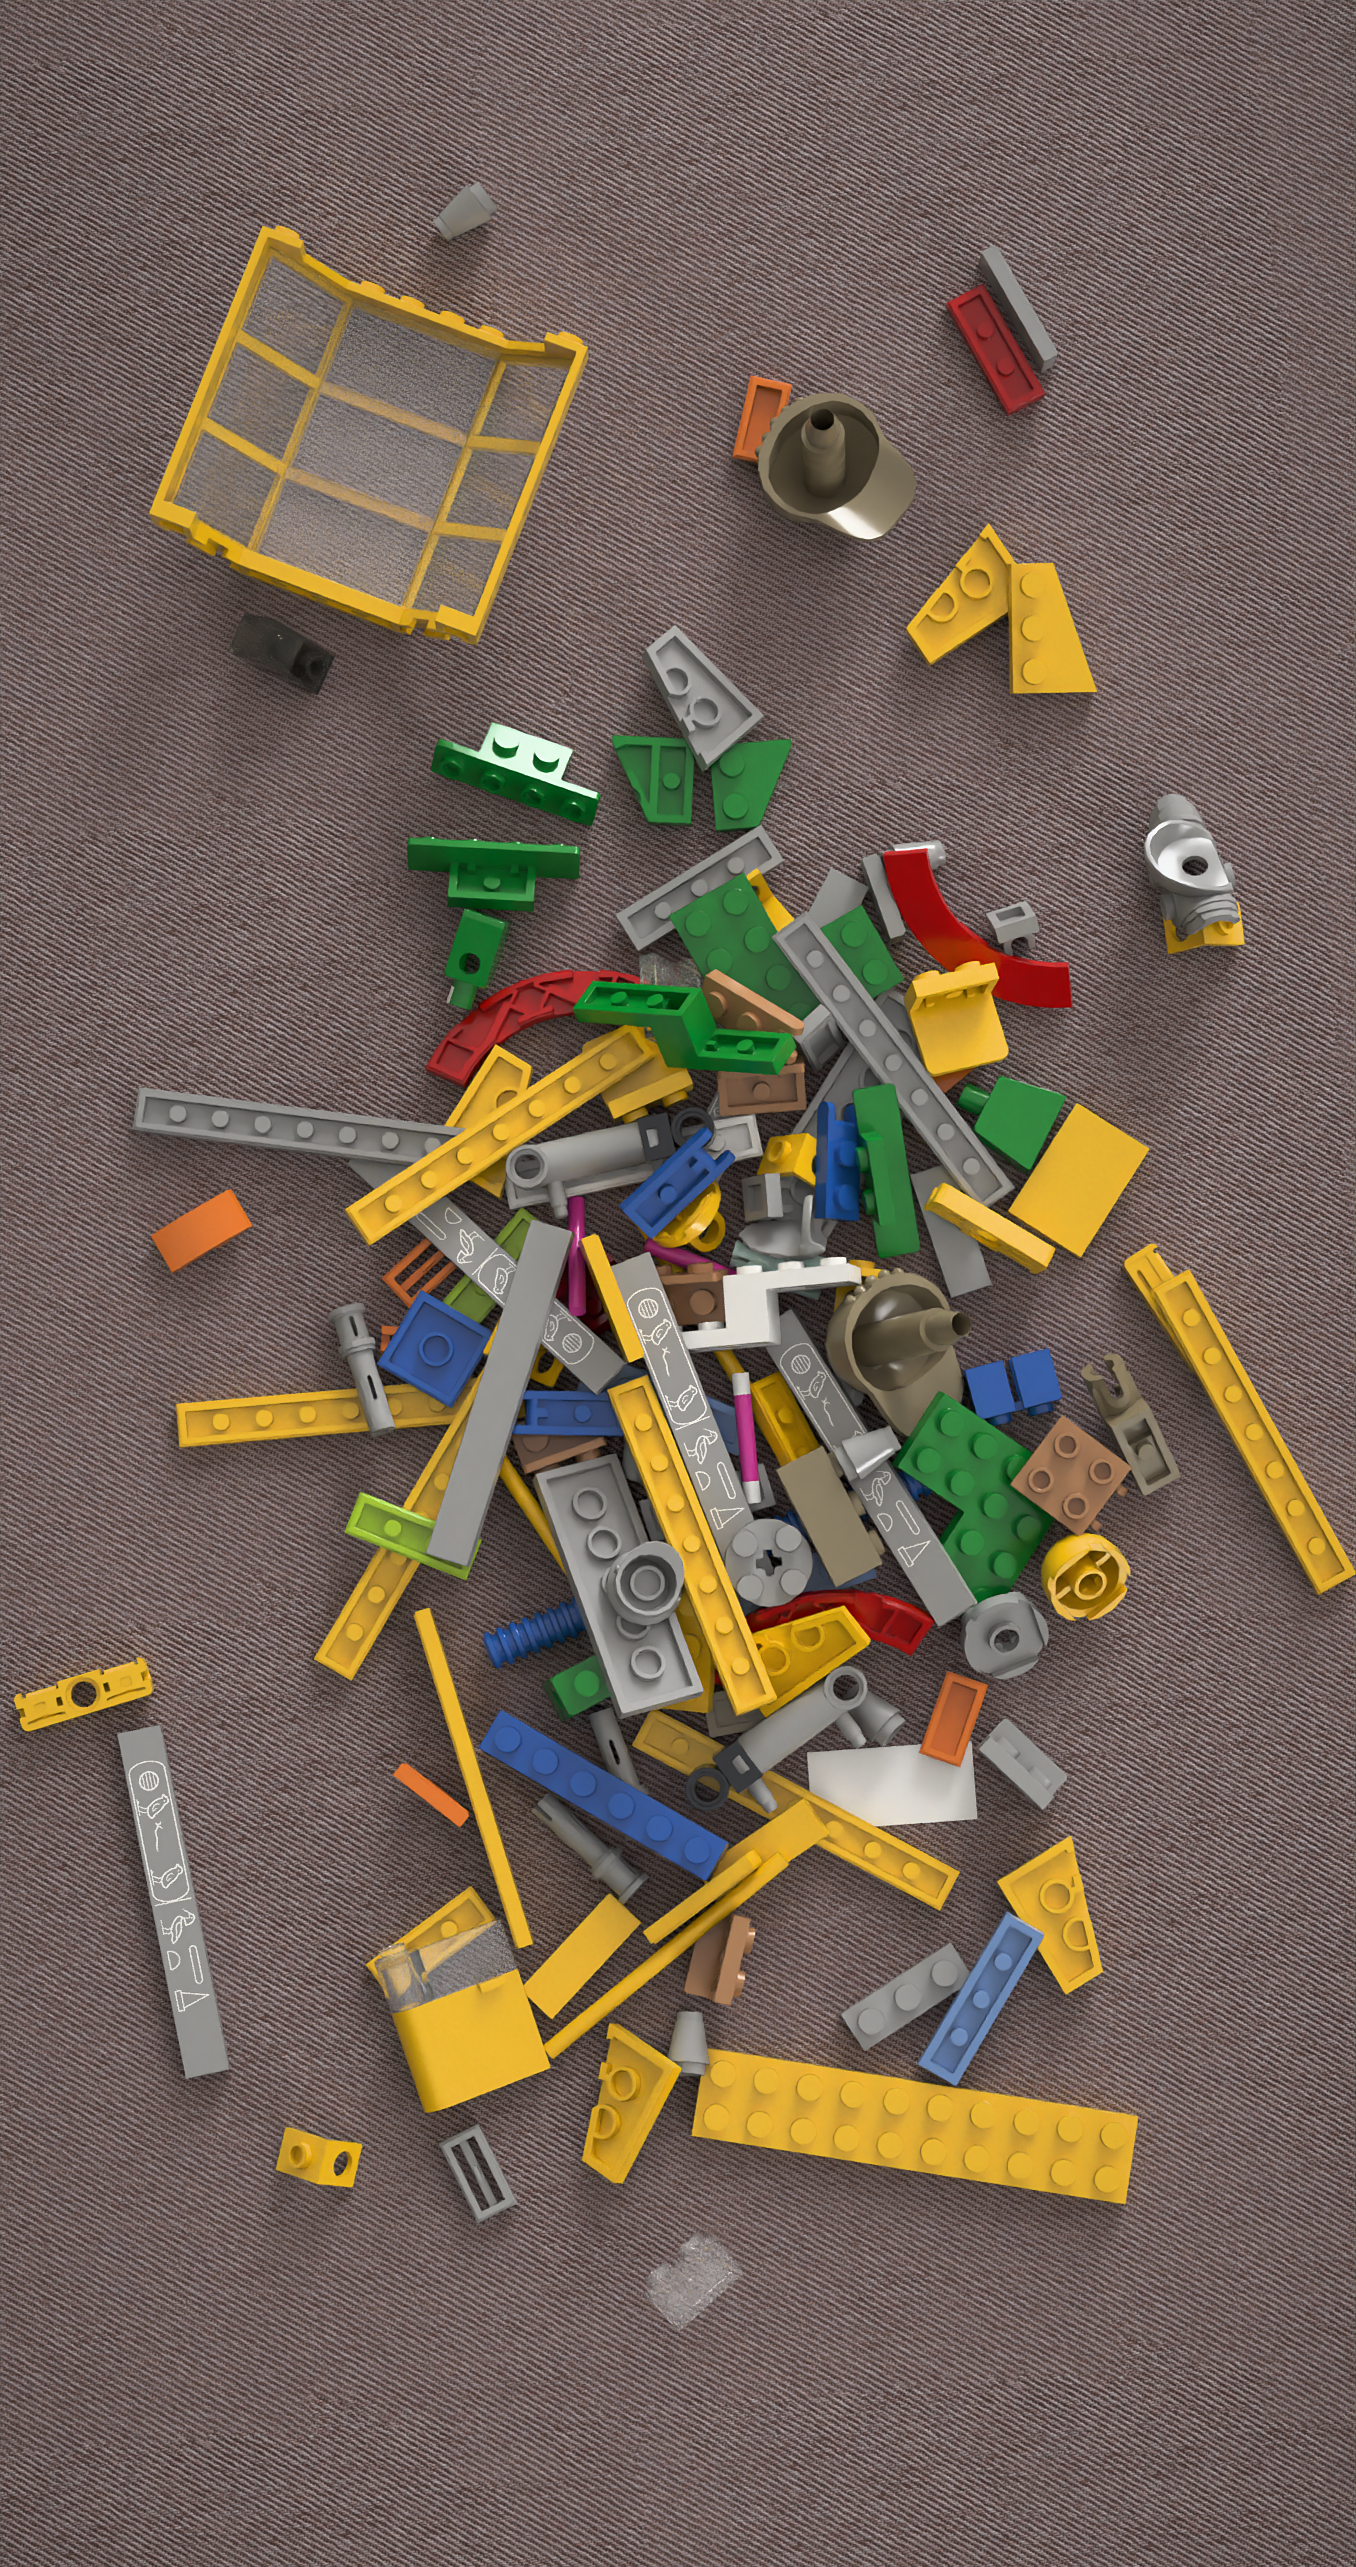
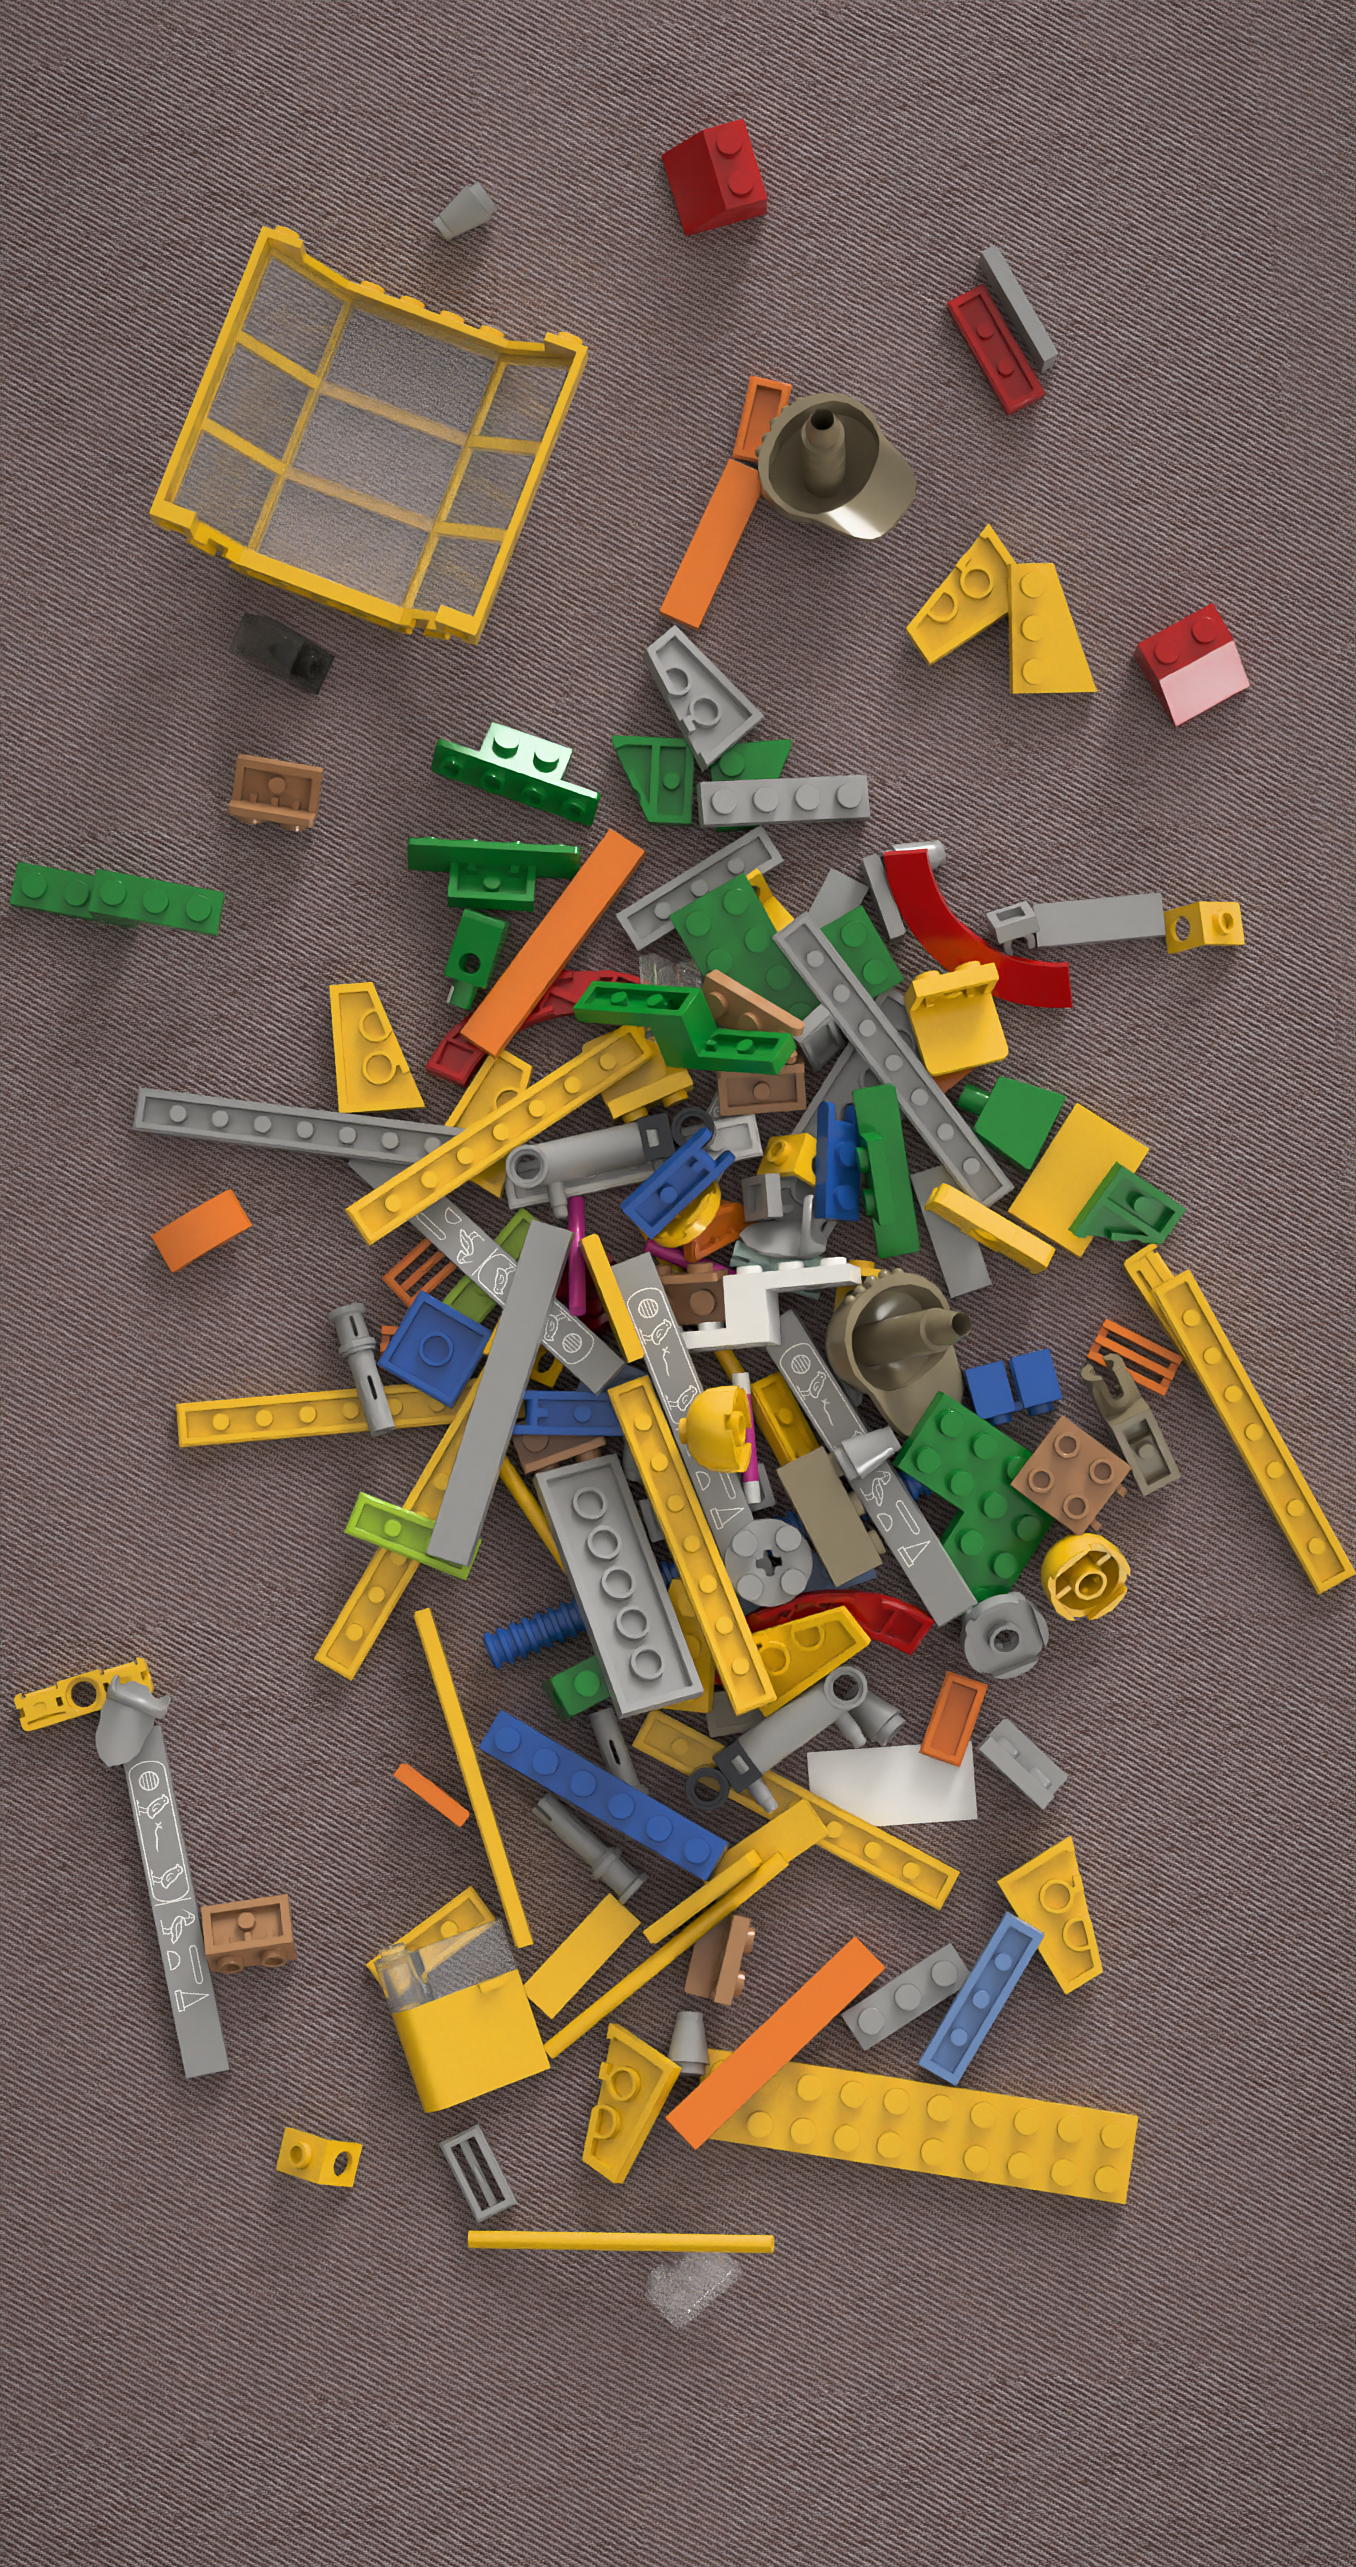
light grey piece [607,1541,684,1625] -> none
light grey piece [1143,794,1241,935] -> none
none -> green bracket [9,862,226,937]
none -> light grey piece [95,1675,171,1767]
none -> medium nougat bracket [201,1894,297,1974]
none -> medium nougat bracket [227,754,324,831]
none -> yellow wing [329,982,426,1114]
none -> orange tile [460,828,646,1060]
none -> yellow piece [468,2230,774,2253]
none -> orange tile [659,458,762,631]
none -> red slope [661,118,768,237]
none -> orange tile [665,1936,885,2151]
none -> yellow cylinder [679,1385,752,1473]
none -> orange tile [683,1199,759,1263]
none -> light grey plate [696,775,870,828]
none -> light grey tile [1032,892,1166,949]
none -> green wing [1068,1161,1186,1245]
none -> orange tile [1086,1319,1184,1397]
none -> red slope [1133,603,1250,728]

